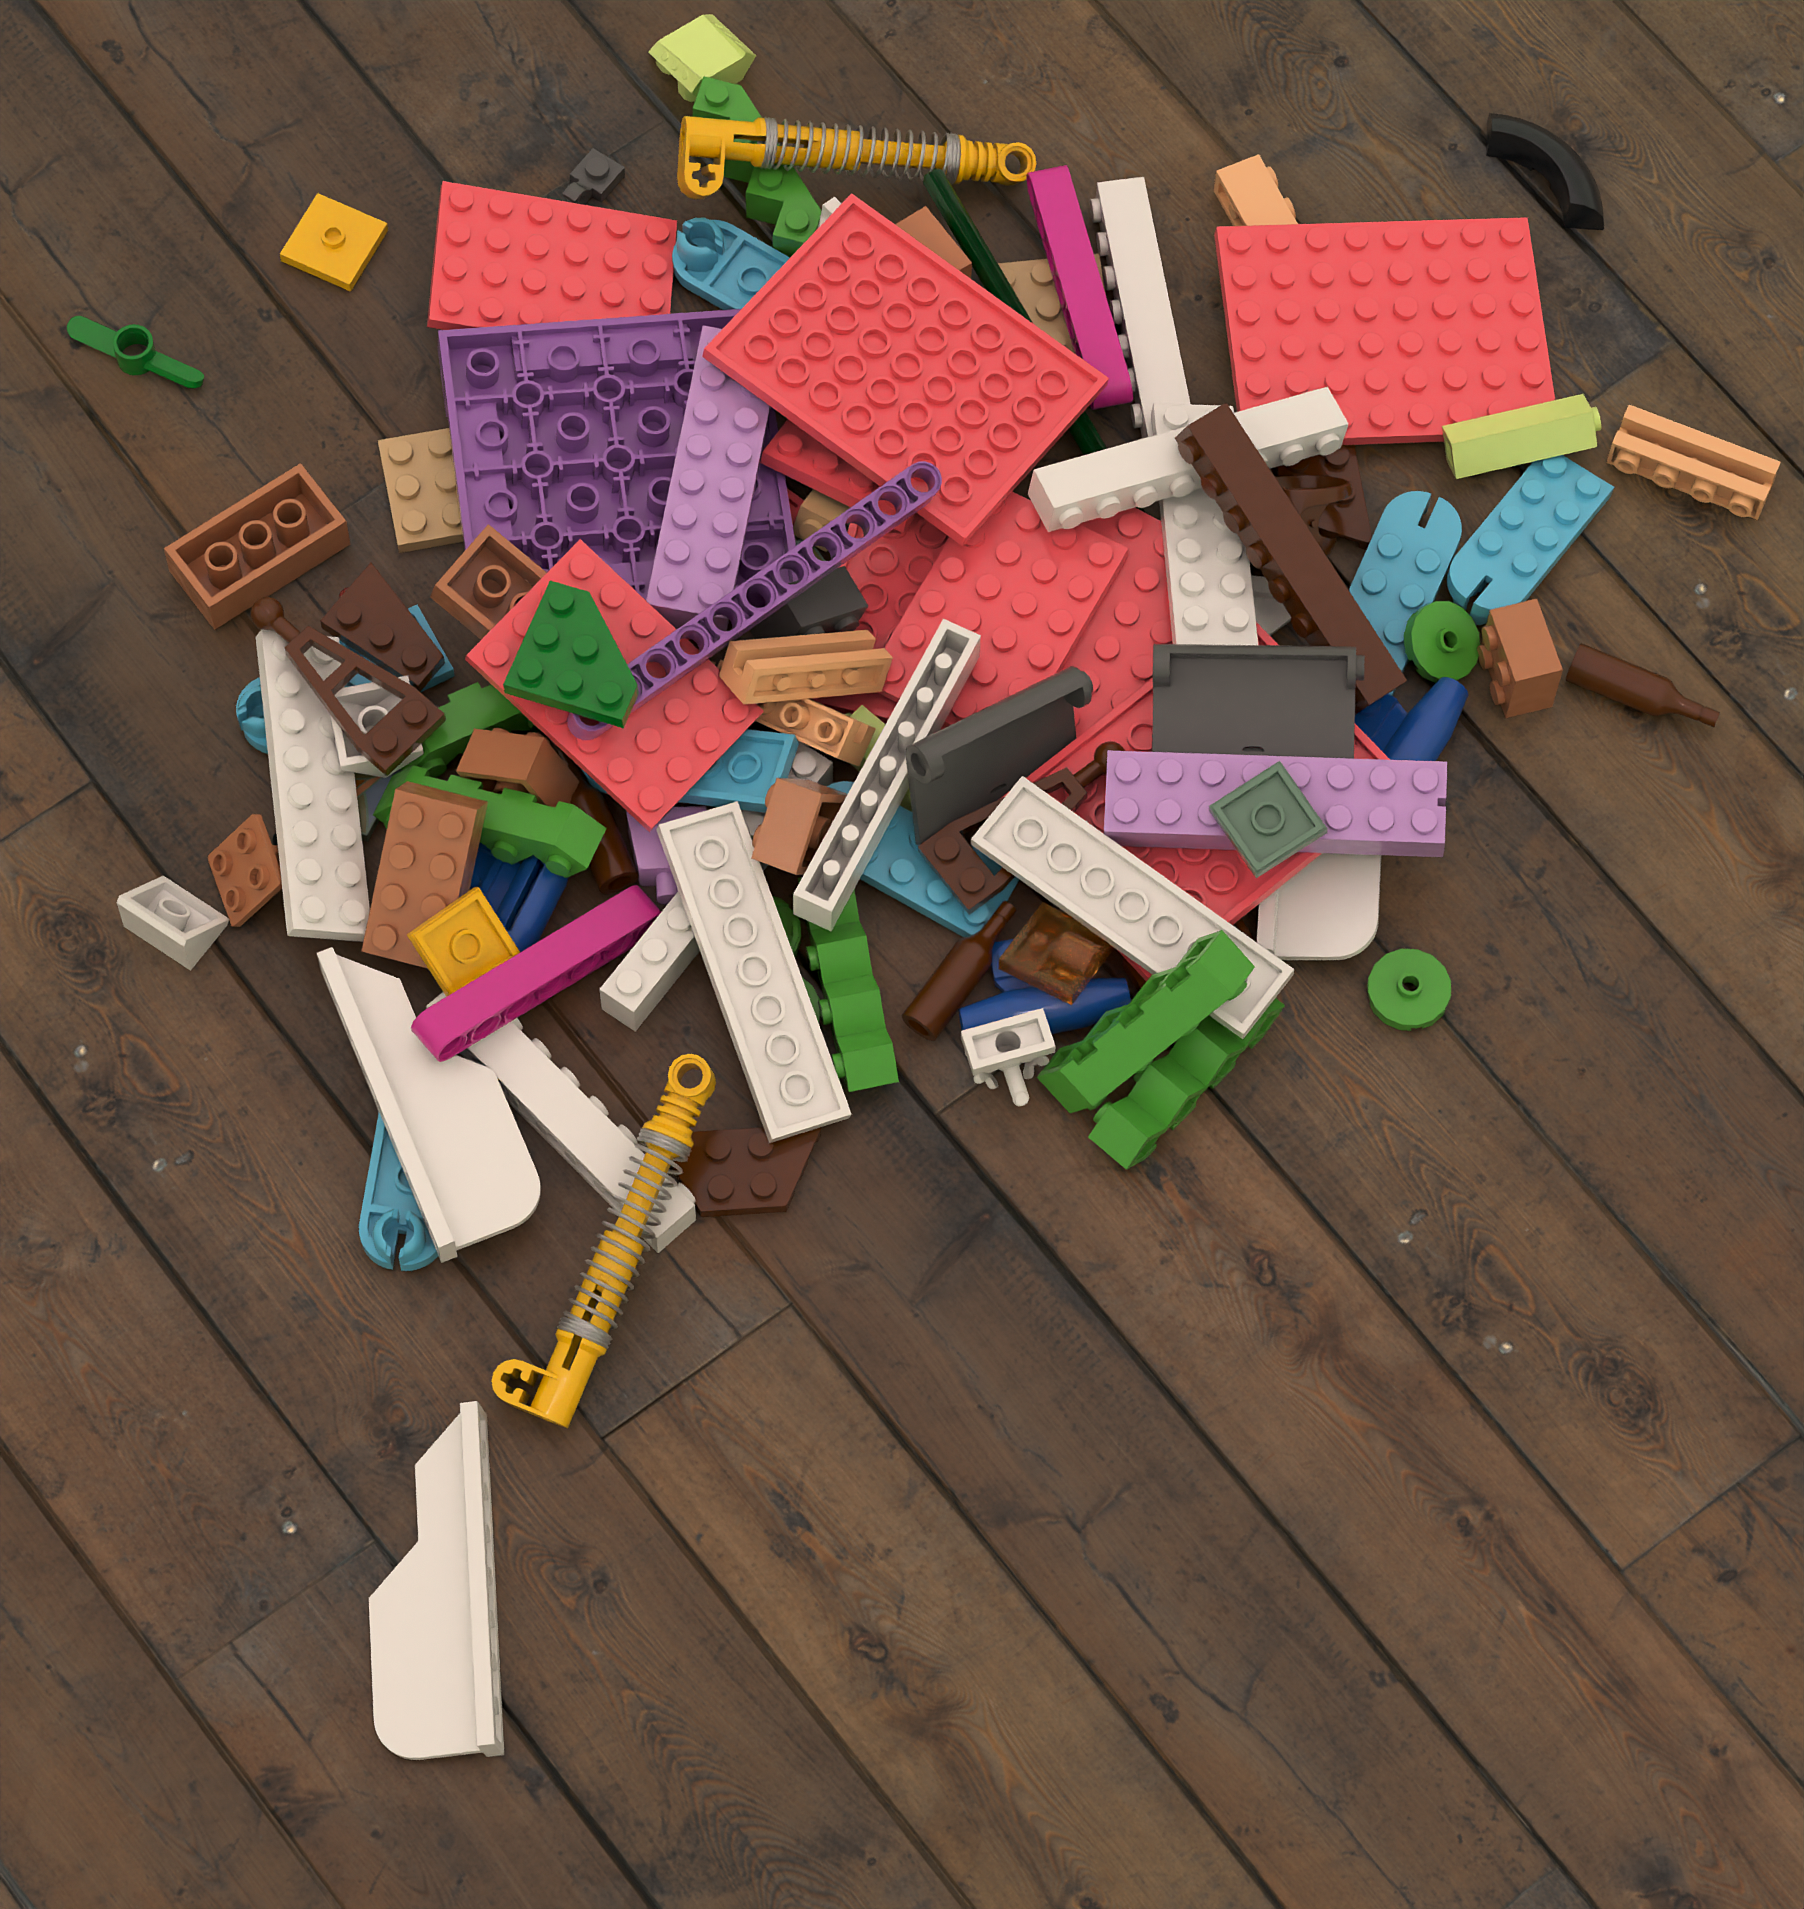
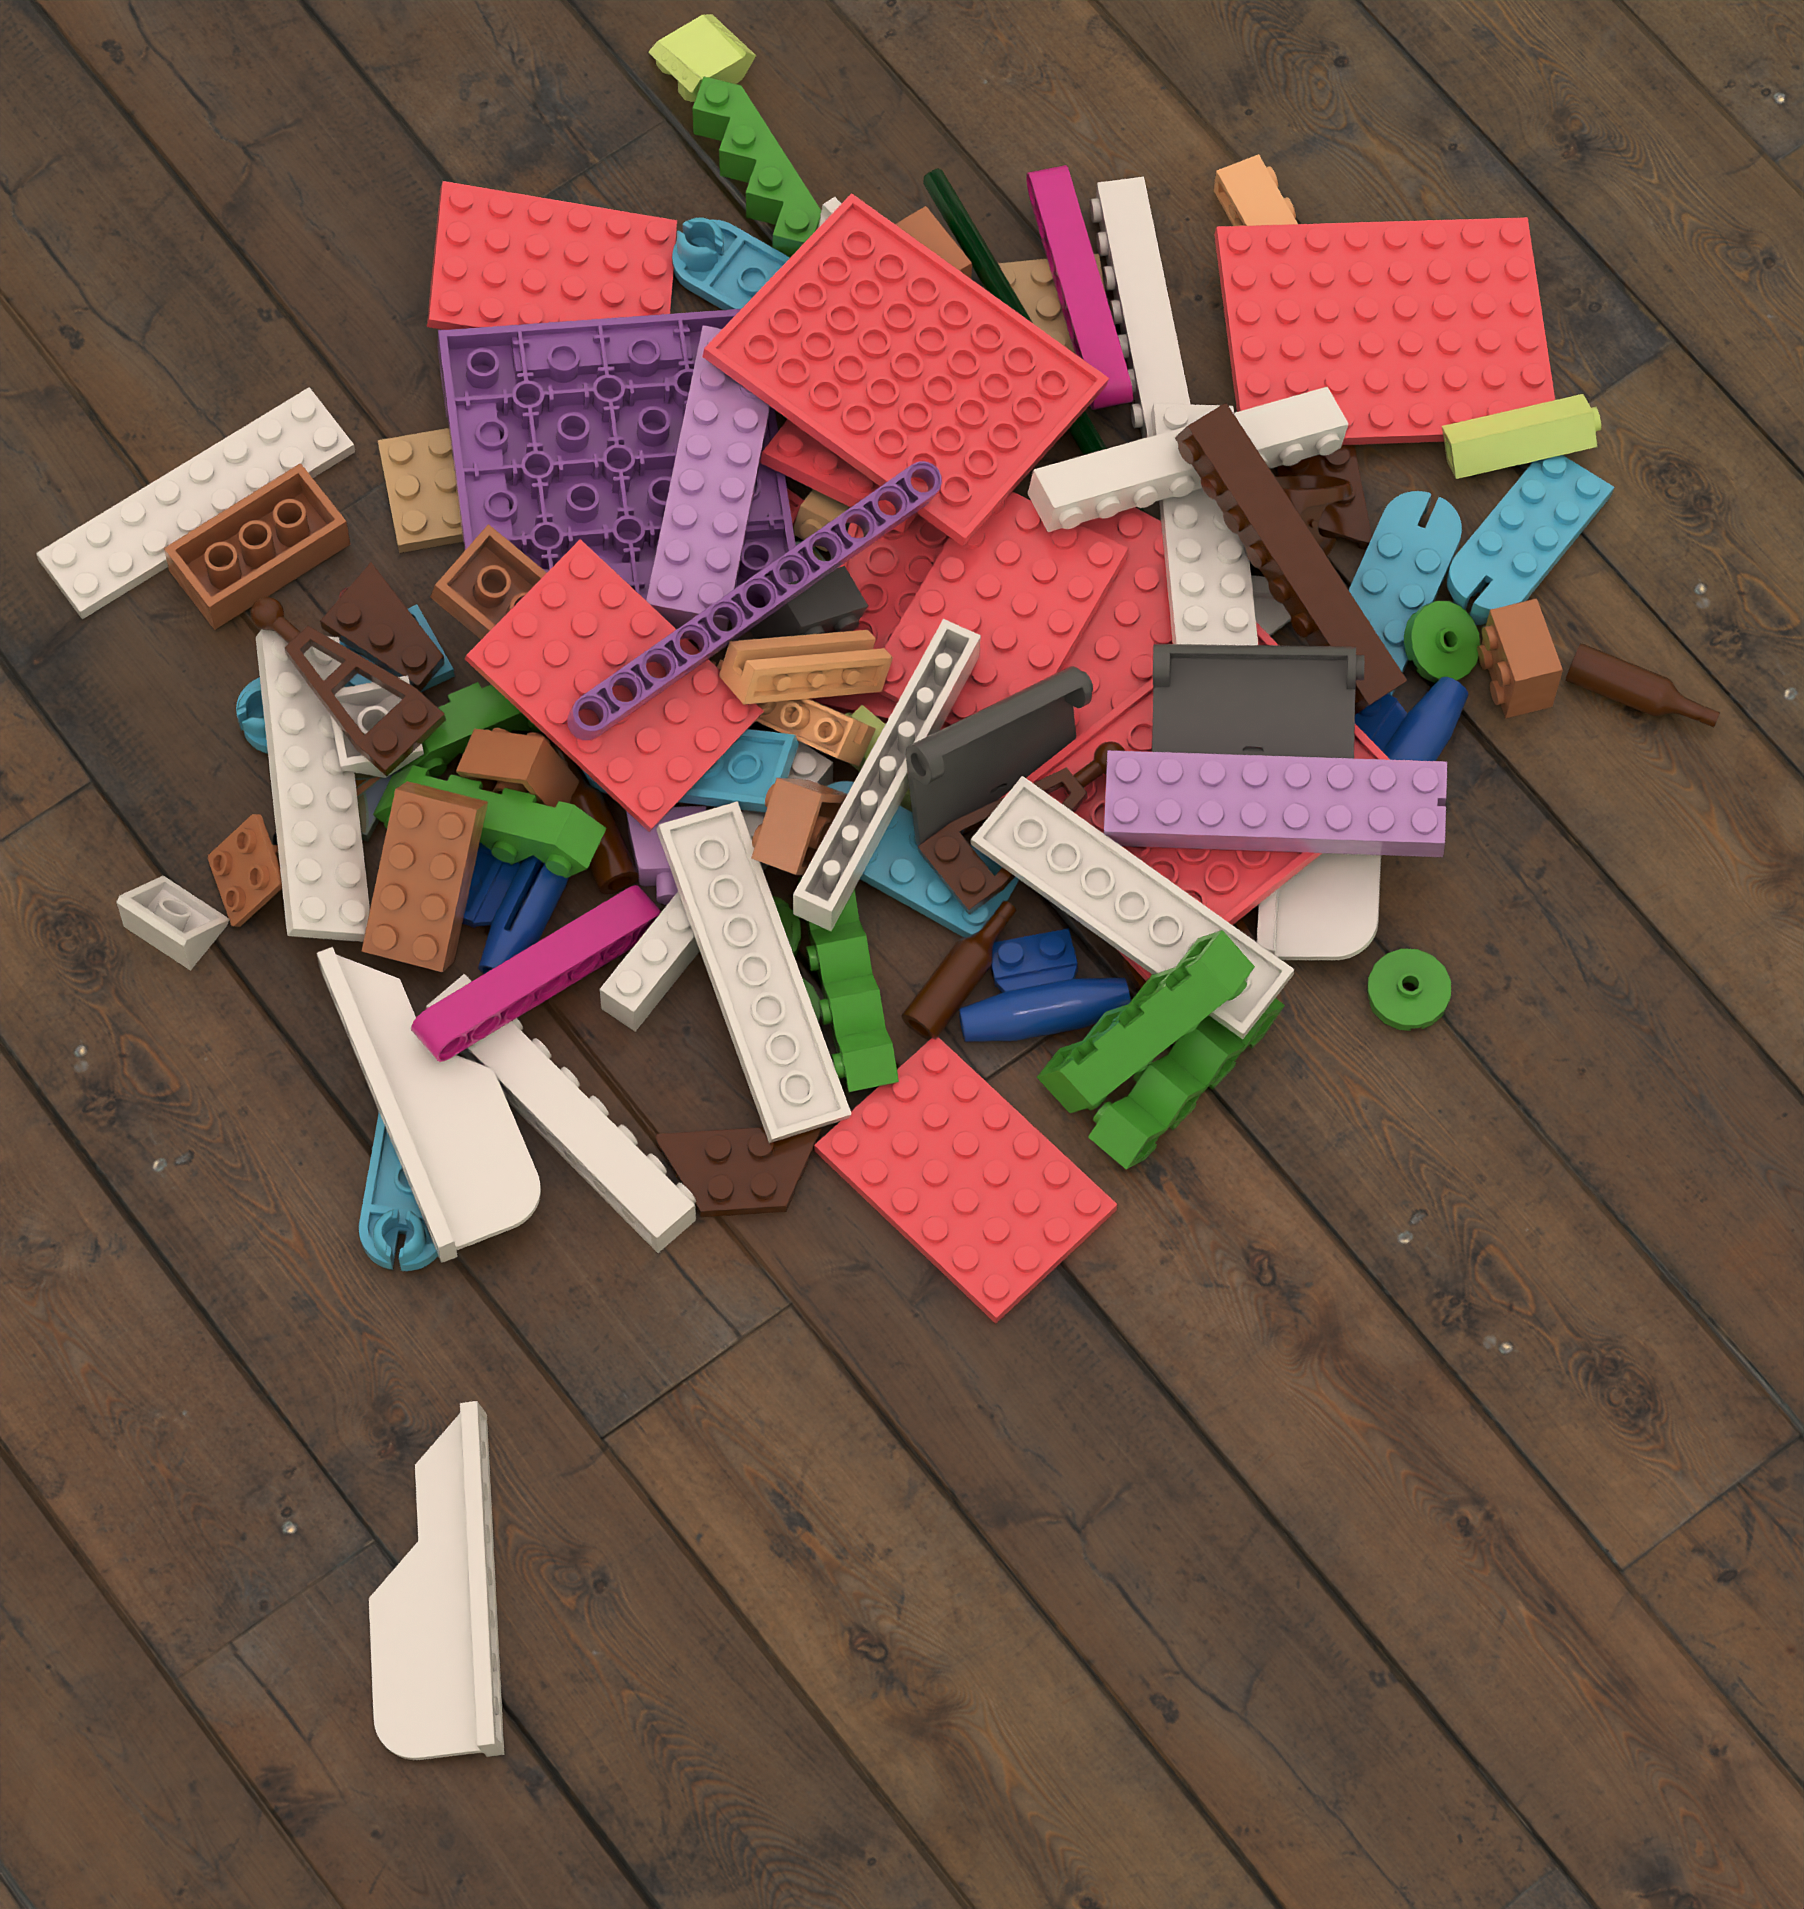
green piece [67,316,204,388] -> none
yellow plate [280,193,388,292] -> none
yellow plate [407,887,520,997] -> none
yellow piece [491,1054,716,1429] -> none
green plate [503,581,639,728] -> none
dark grey plate [563,148,625,205] -> none
yellow piece [677,116,1037,200] -> none
white piece [961,1008,1056,1106] -> none
clear orange plate [998,902,1115,1005] -> none
sand green tile [1209,761,1327,878] -> none
black brick [1486,113,1604,230] -> none
light nougat brick [1607,405,1781,520] -> none
none -> white plate [36,387,355,619]
none -> coral plate [814,1037,1118,1324]

